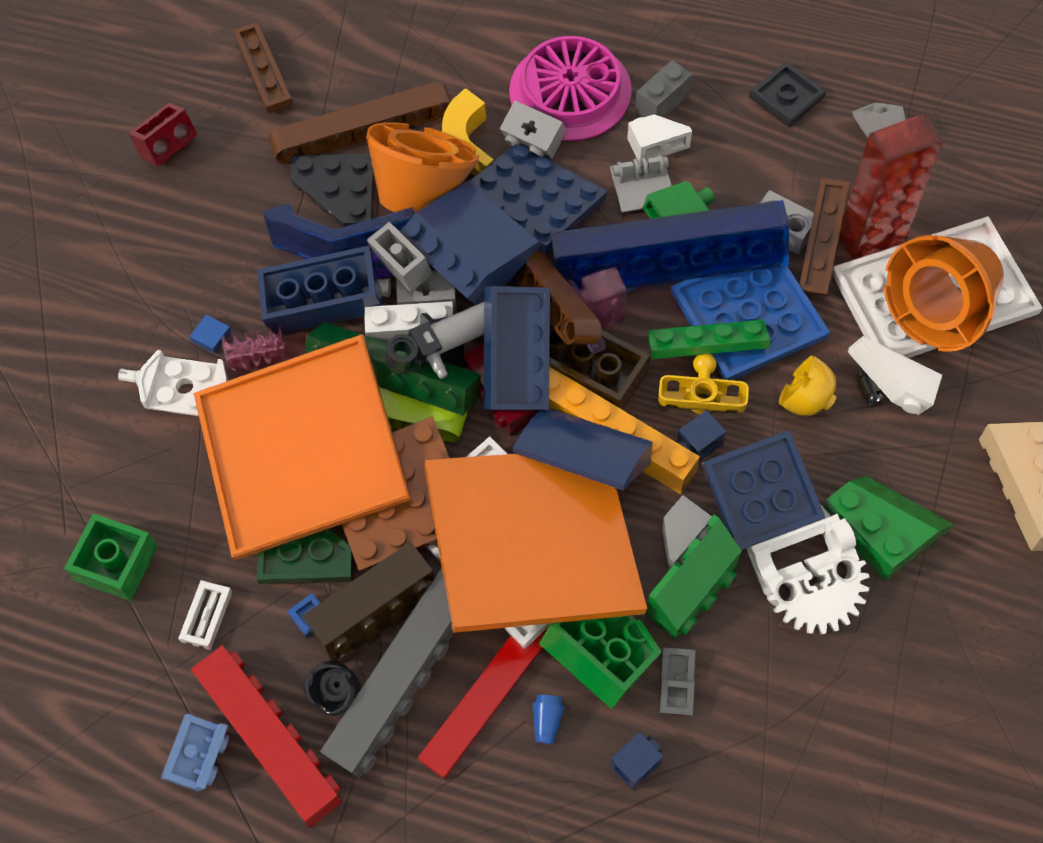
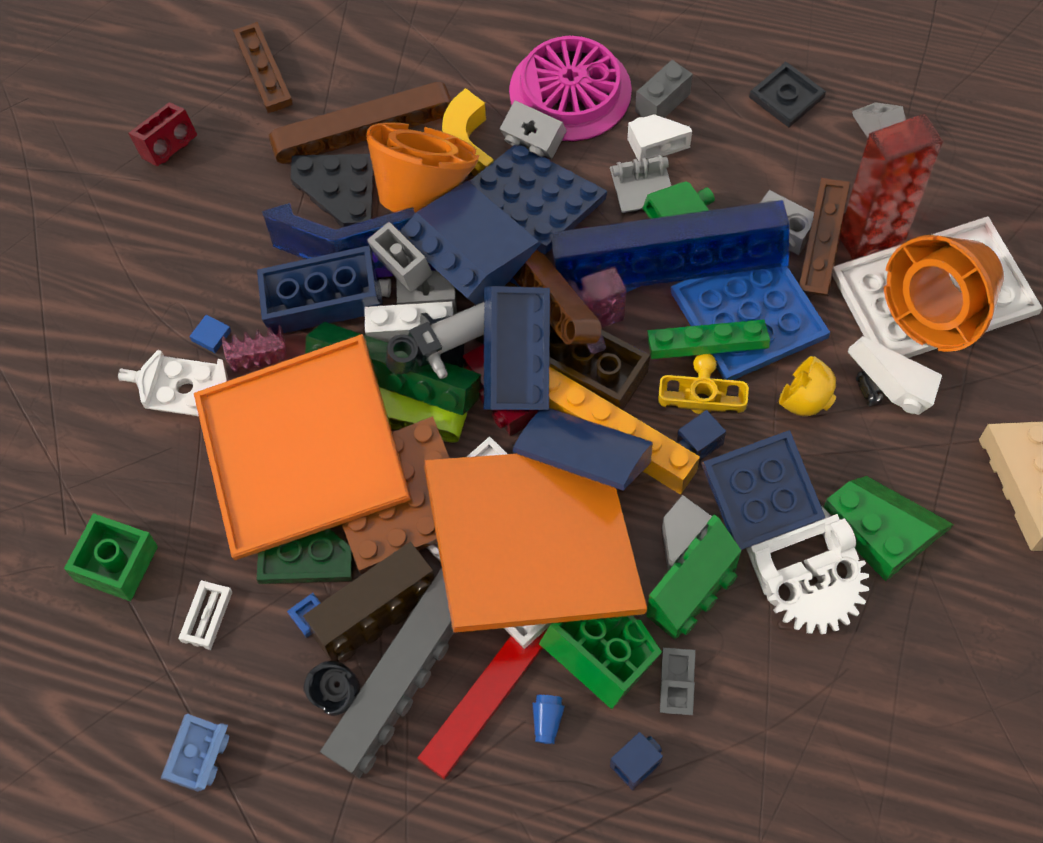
red brick [190,645,342,828] -> none

